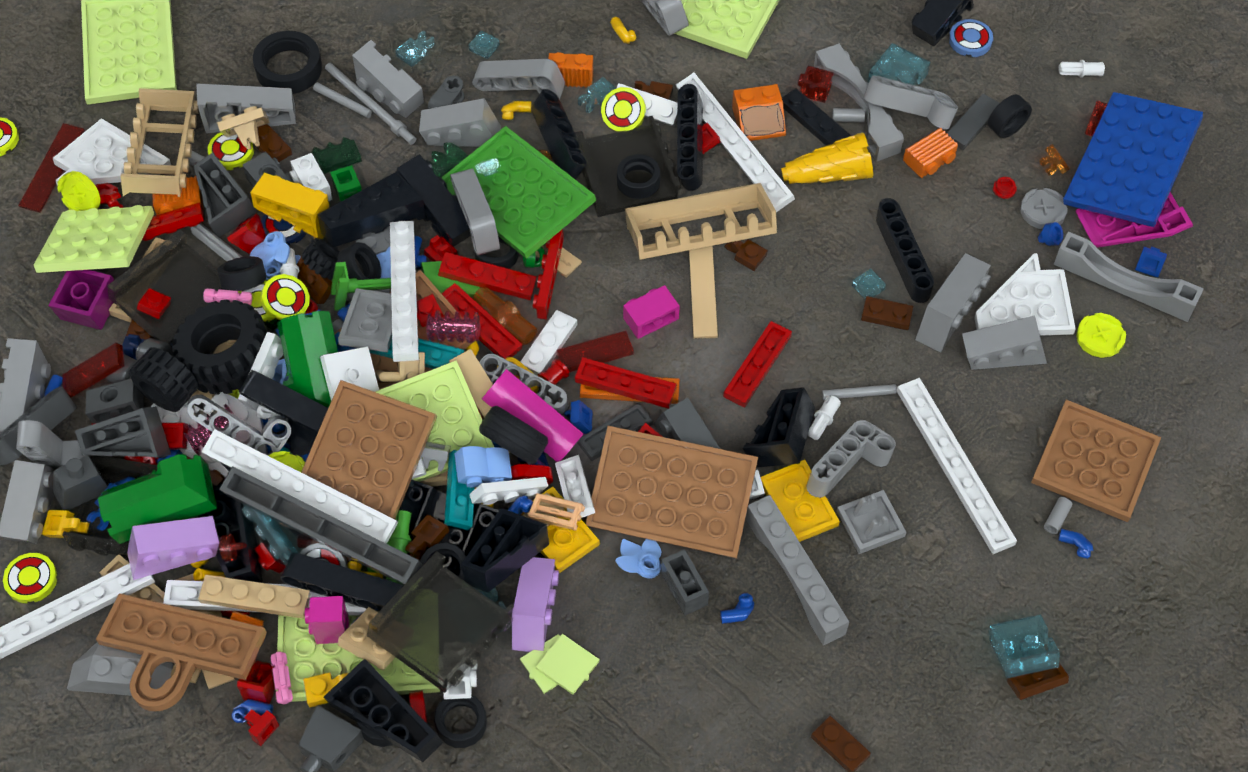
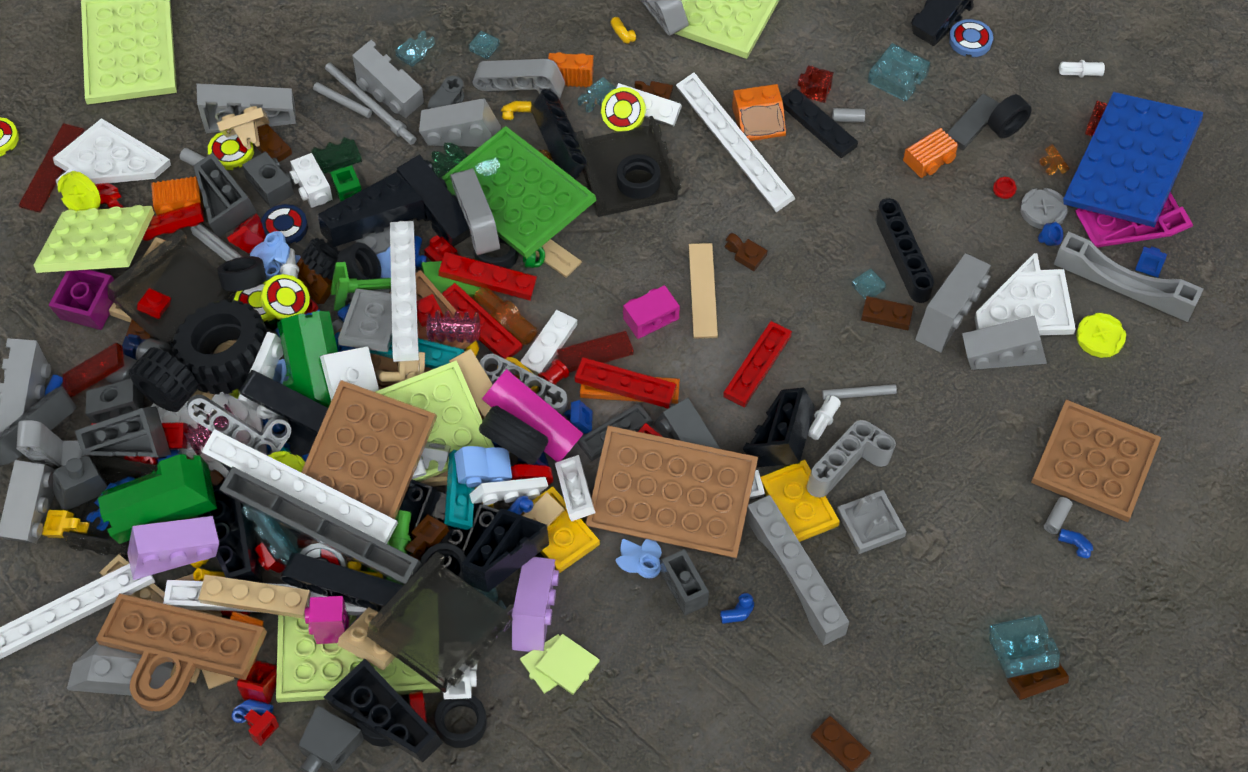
tile [3,553,57,603] -> none
tan window [120,88,199,197] -> none
bright pink axle [203,288,253,305] -> none
clear red tile [219,534,247,562] -> none
yellow wedge [250,172,329,240] -> none
black tyre [253,31,322,94] -> none
bright pink axle [270,651,293,704] -> none
yellow plate [304,672,349,708] -> none
light nougat tile [528,493,585,531] -> none
red plate [533,229,564,320] -> none
tan window [625,183,777,260] -> none
black beam [677,84,703,191] -> none
red plate [690,122,721,154] -> none
yellow cone [781,132,873,184] -> none
light grey arch [814,43,904,162] -> none
light grey beam [863,75,958,129] -> none
white plate [897,378,1017,554] -> none

